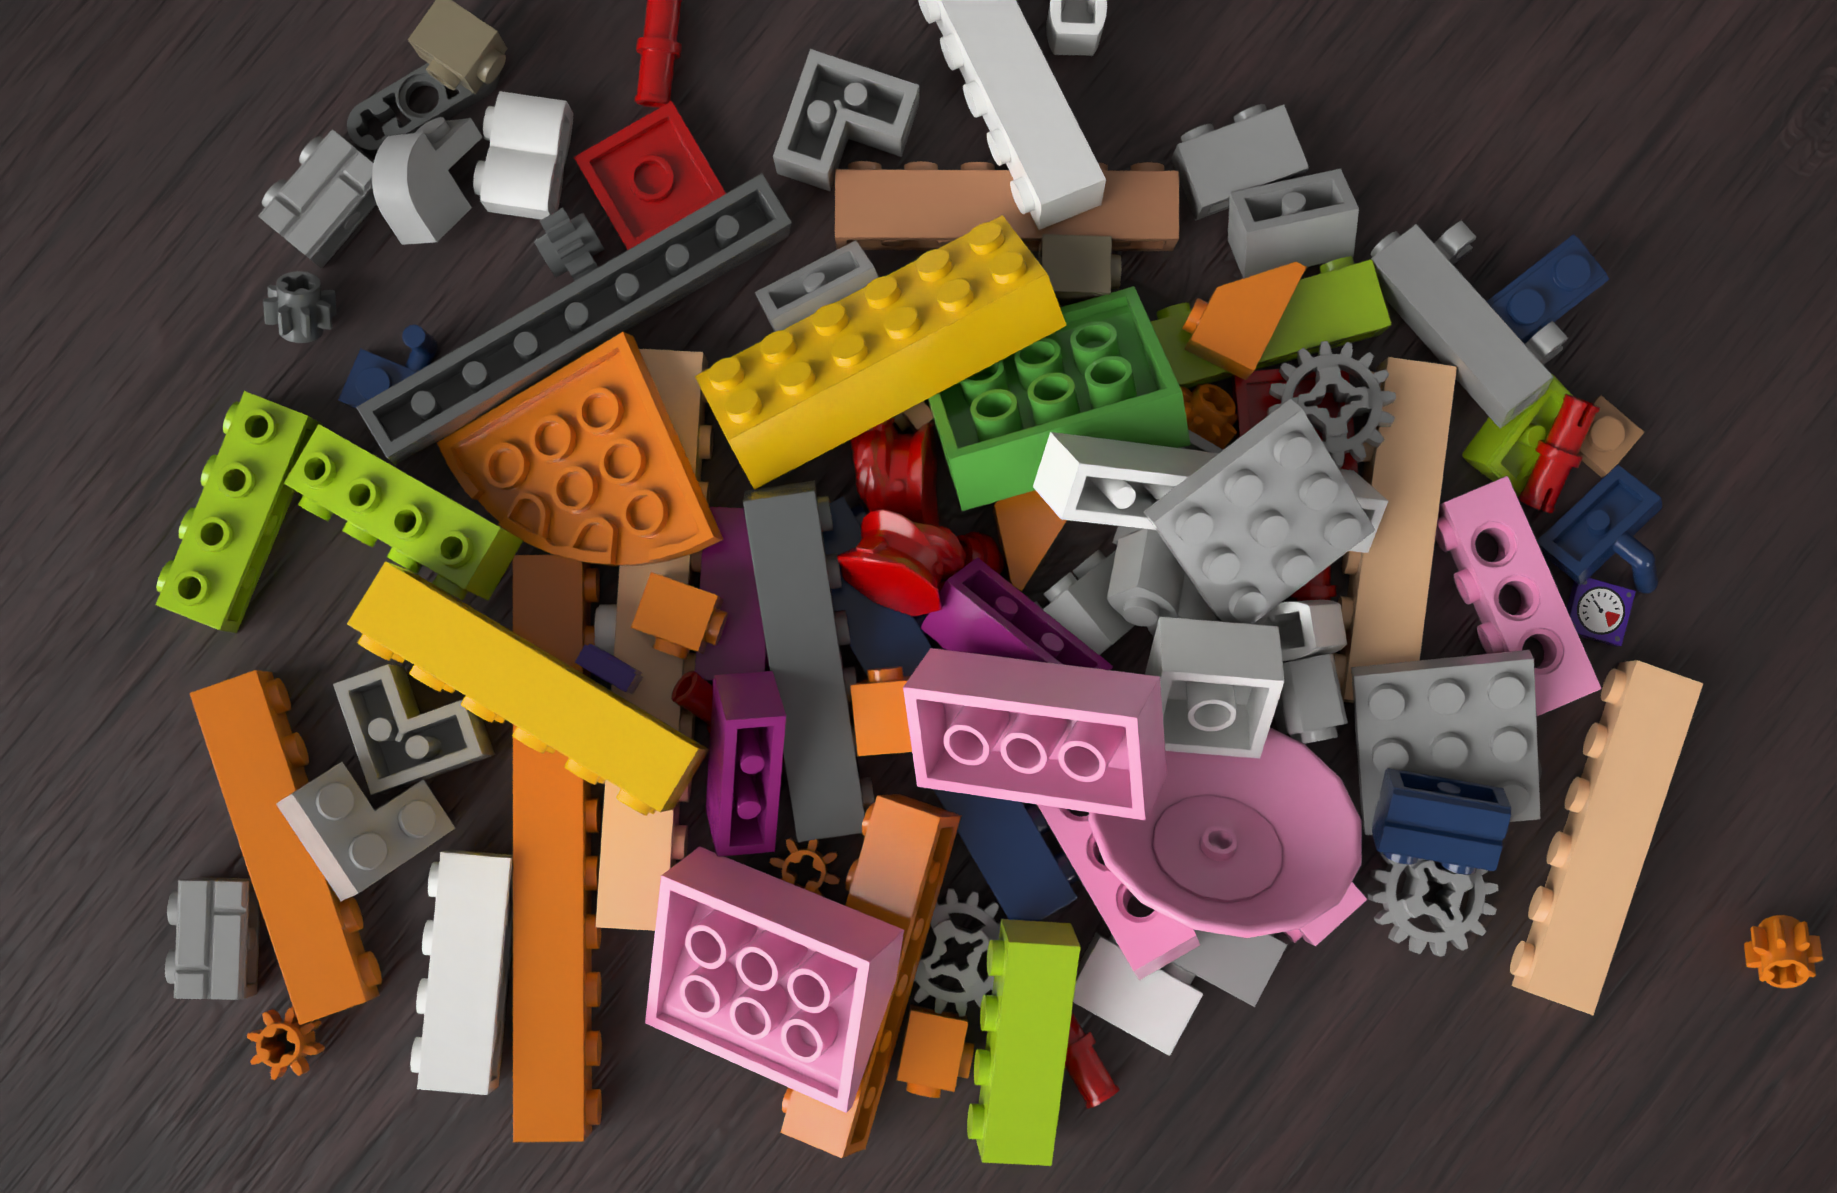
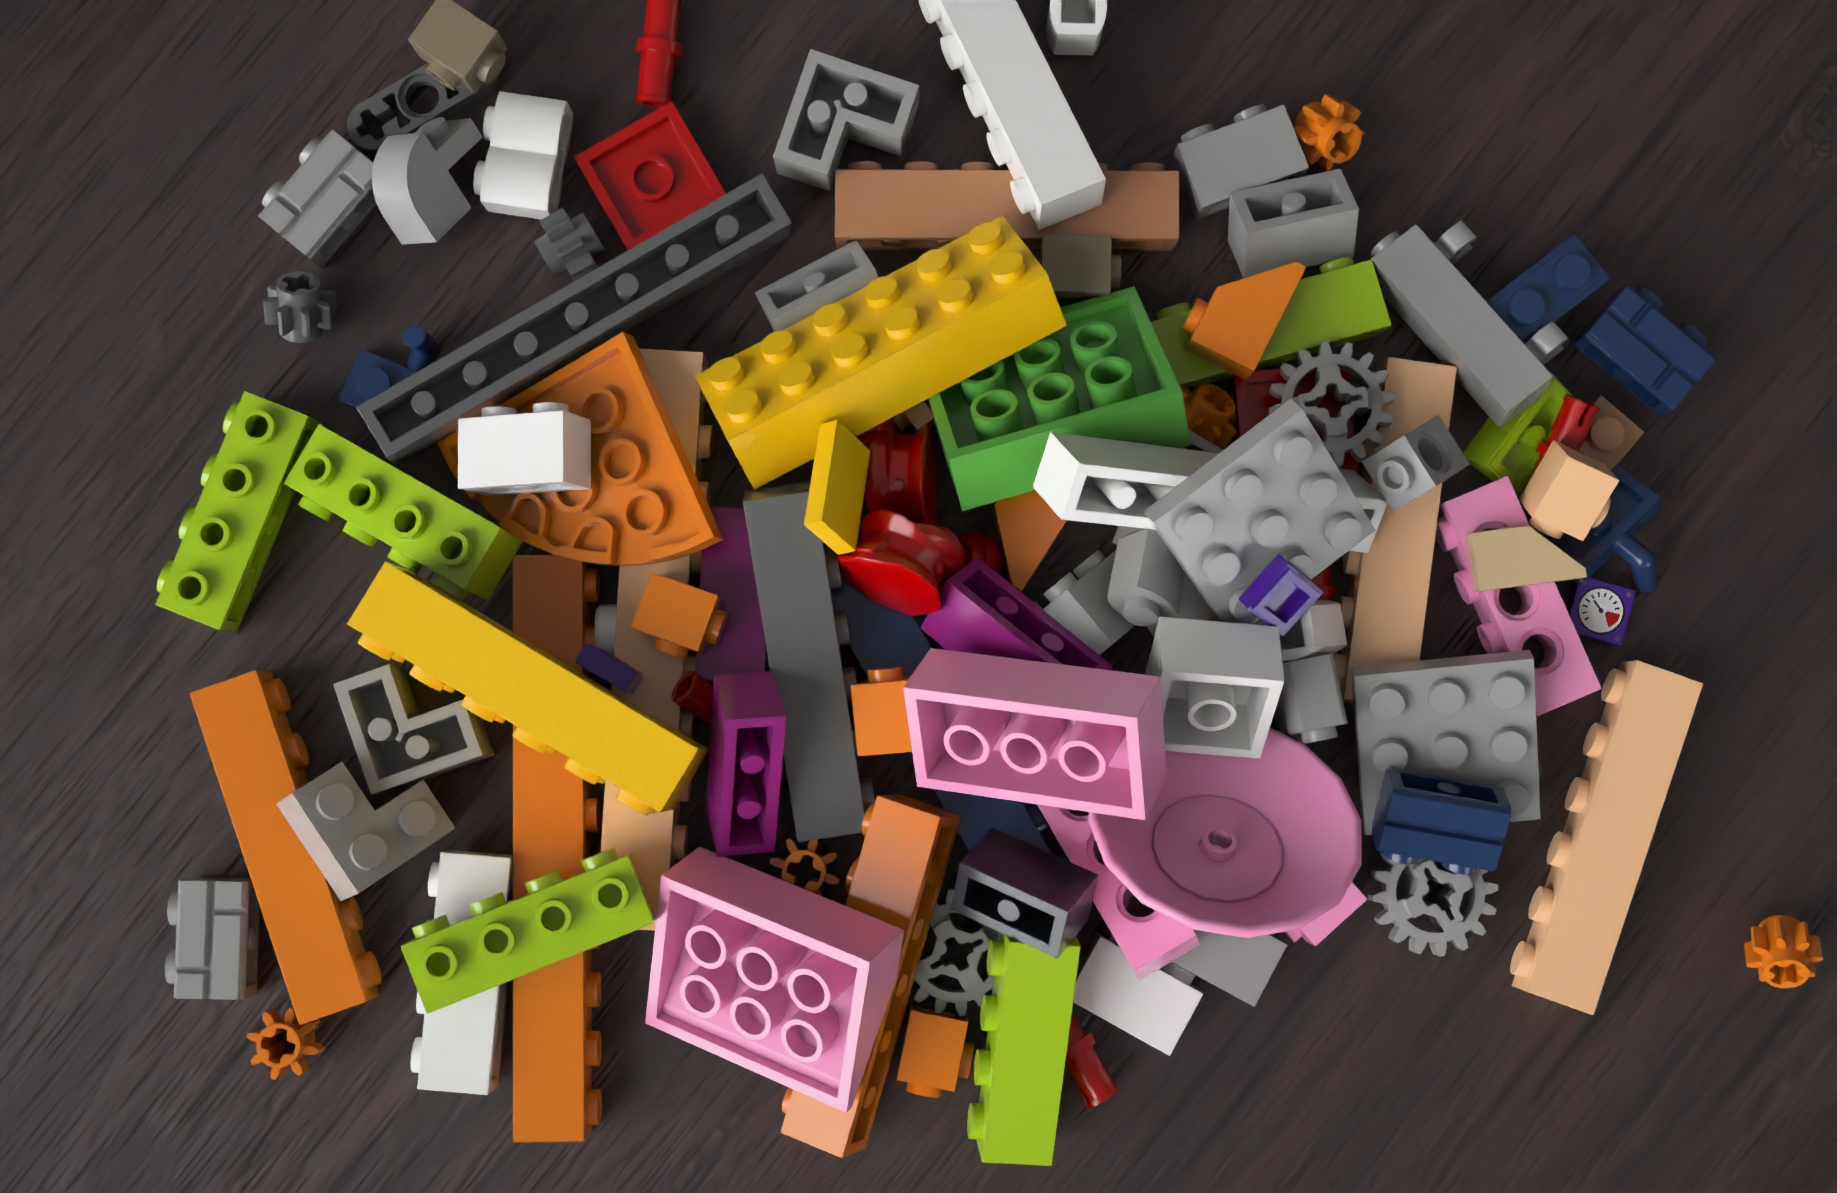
none -> lime brick [401,848,656,1014]
none -> white brick [458,402,591,496]
none -> yellow tile [804,419,870,555]
none -> black brick [951,827,1098,959]
none -> dark purple tile [1238,554,1324,636]
none -> orange gear [1294,94,1364,171]
none -> light grey brick [1362,415,1470,512]
none -> tan tile [1466,526,1587,592]
none -> light nougat brick [1518,440,1620,541]
none -> dark blue brick [1572,284,1717,416]

